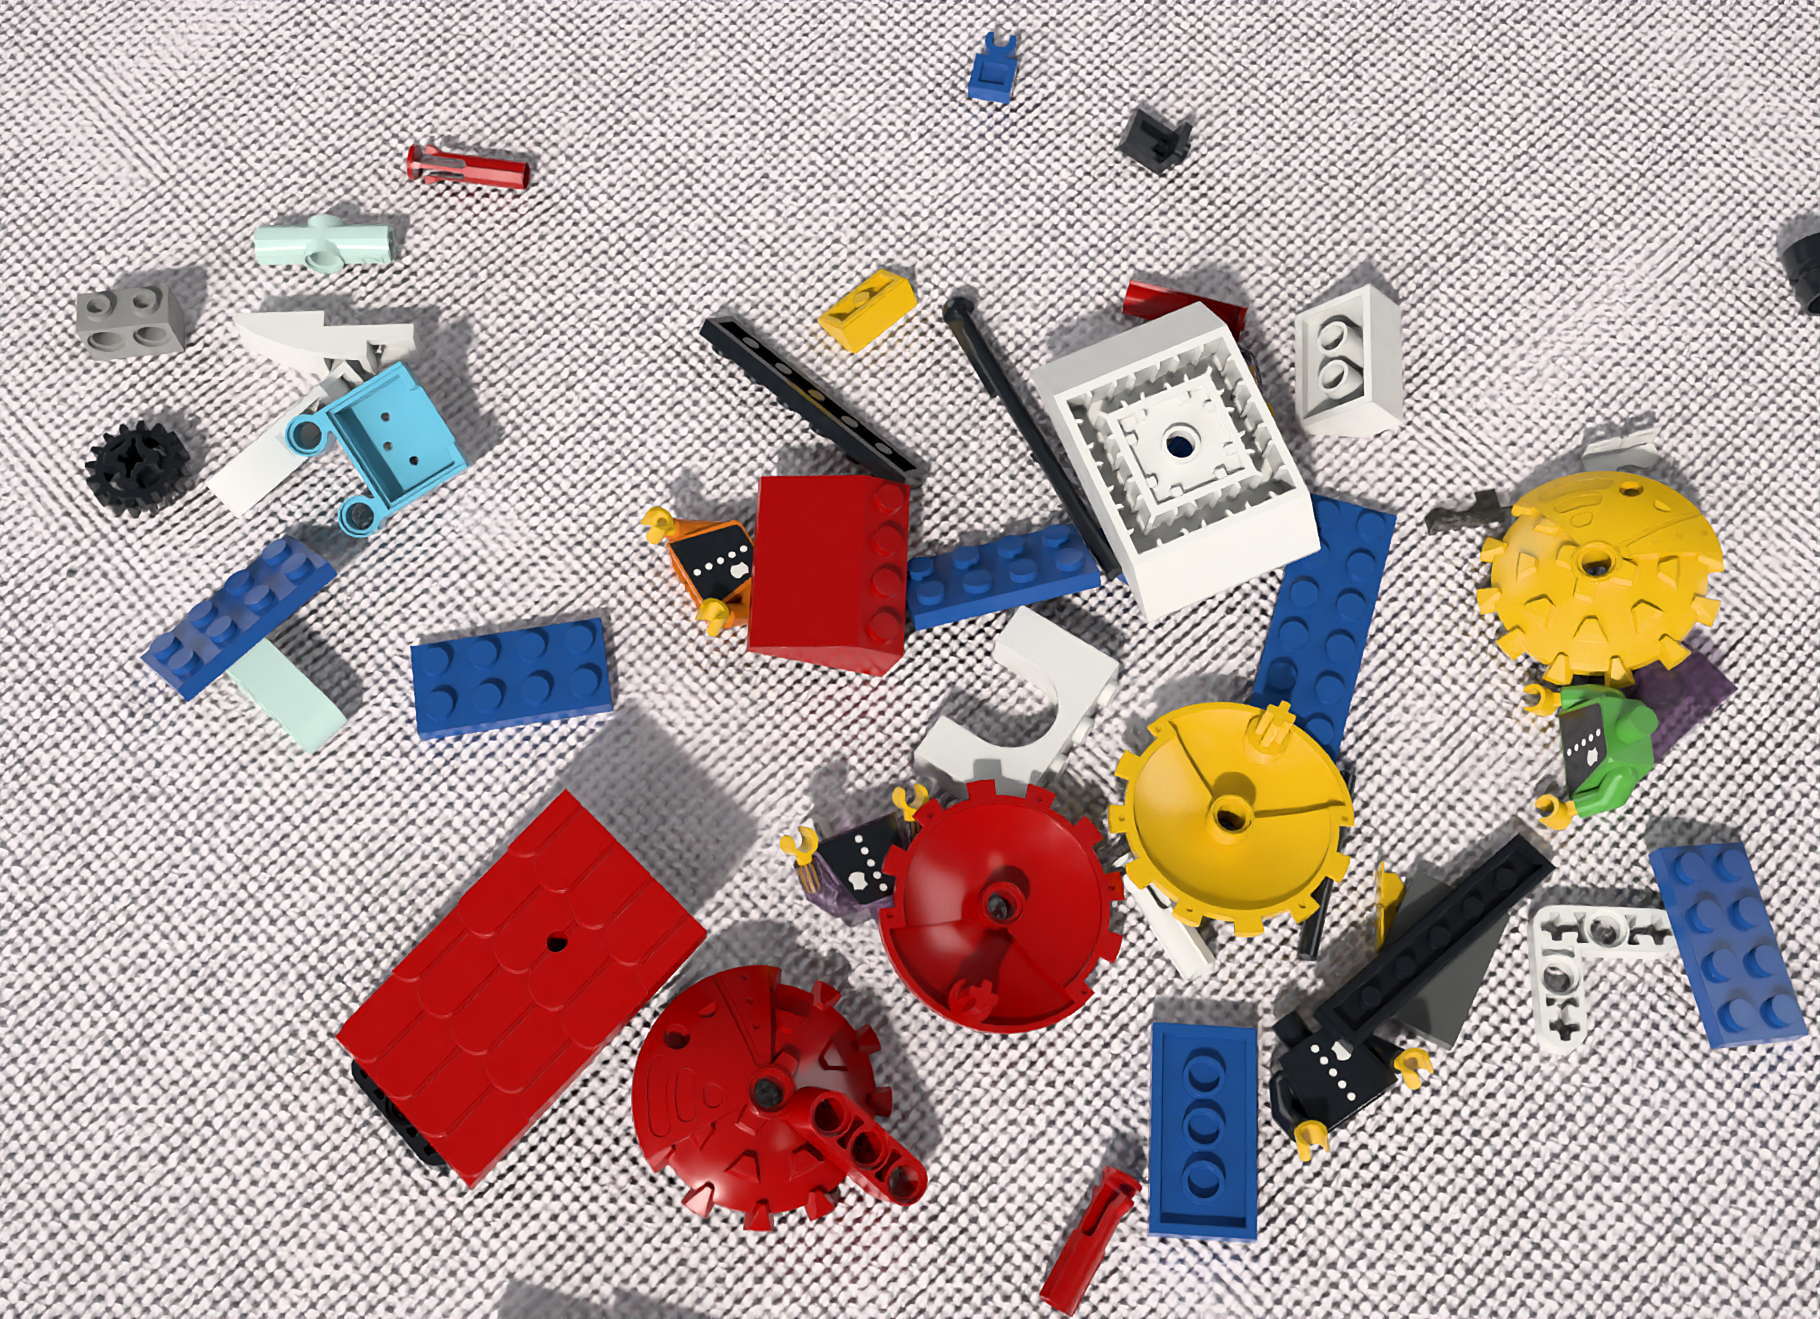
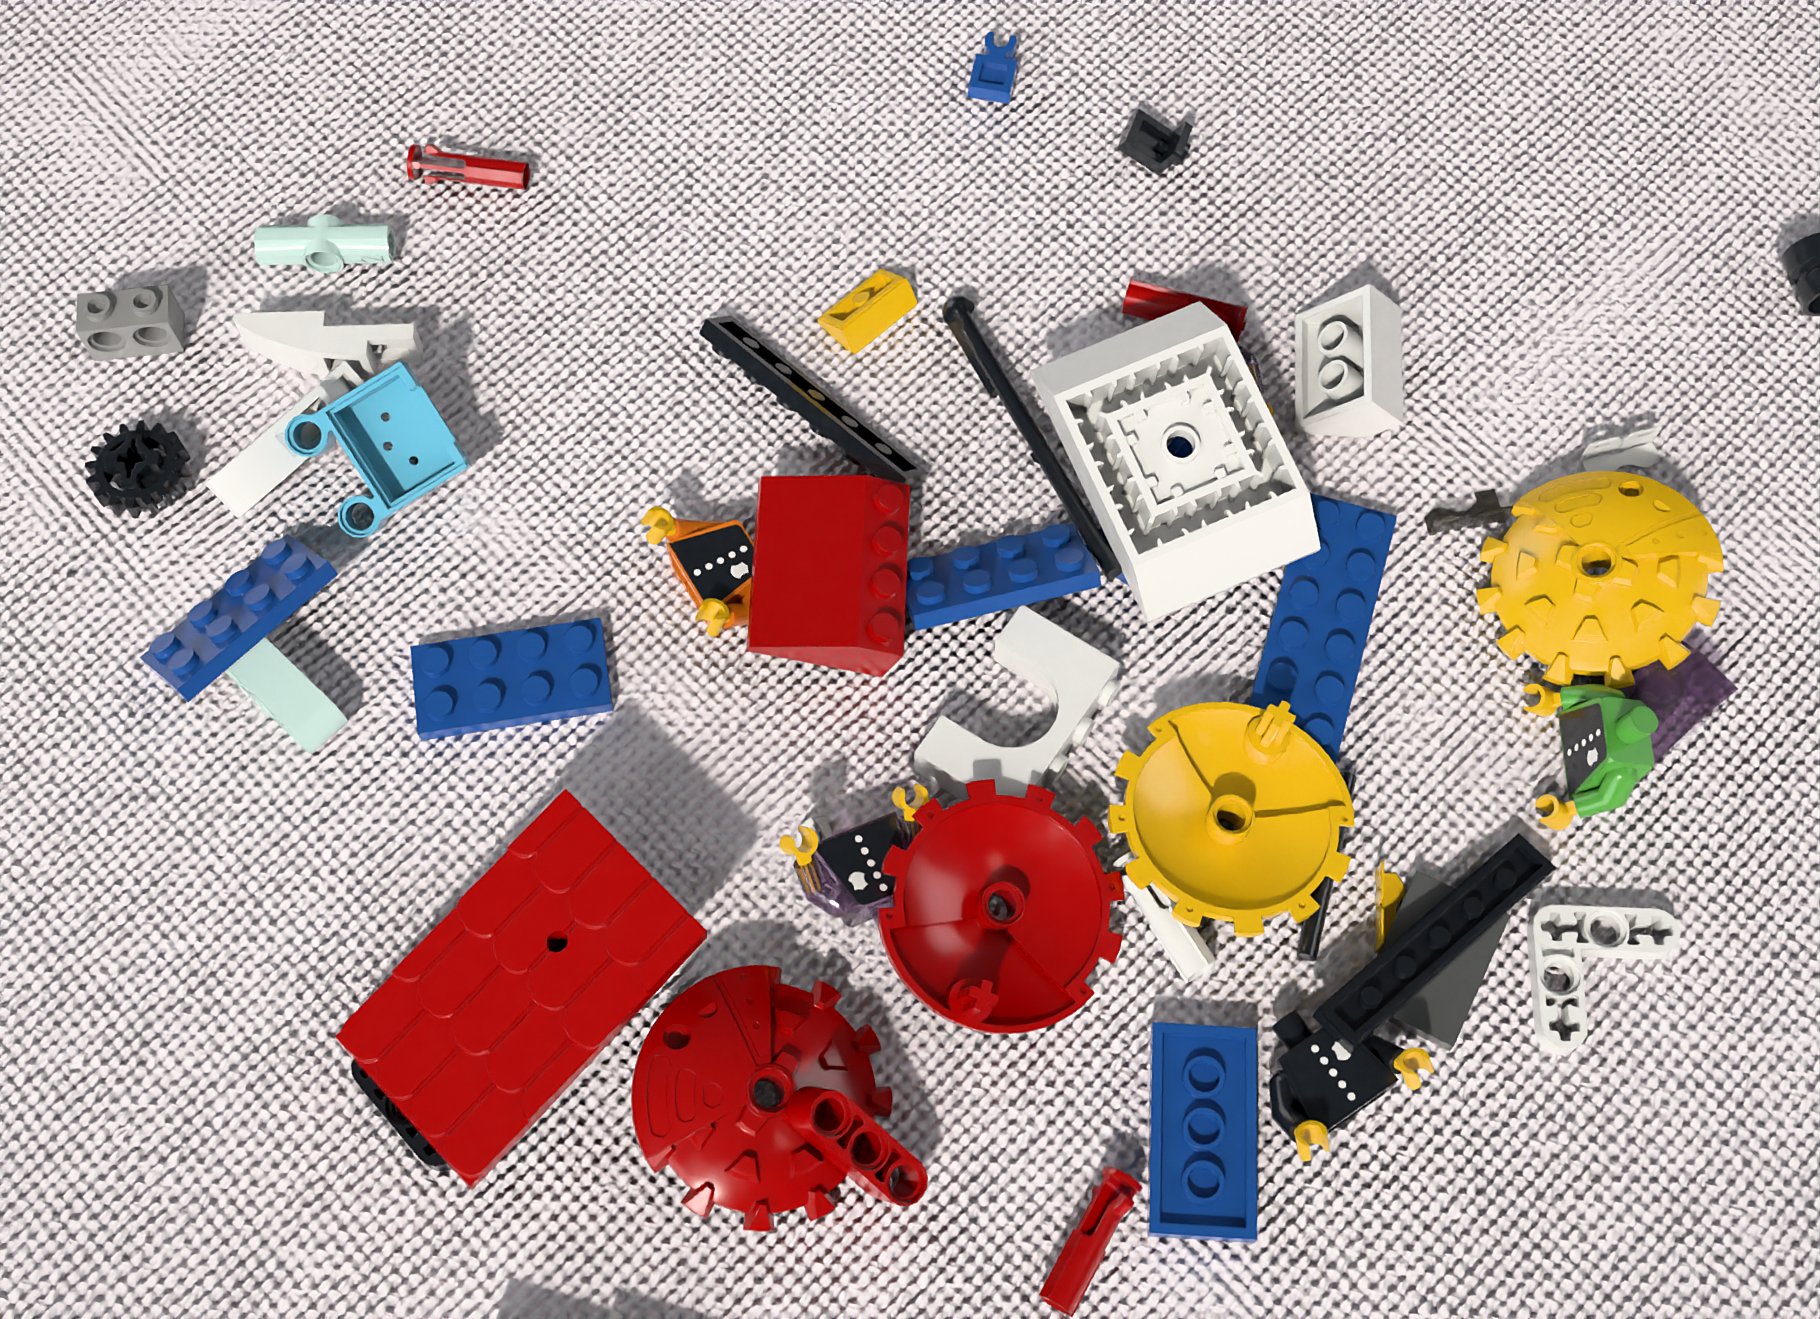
blue plate [1648,842,1809,1049] -> none

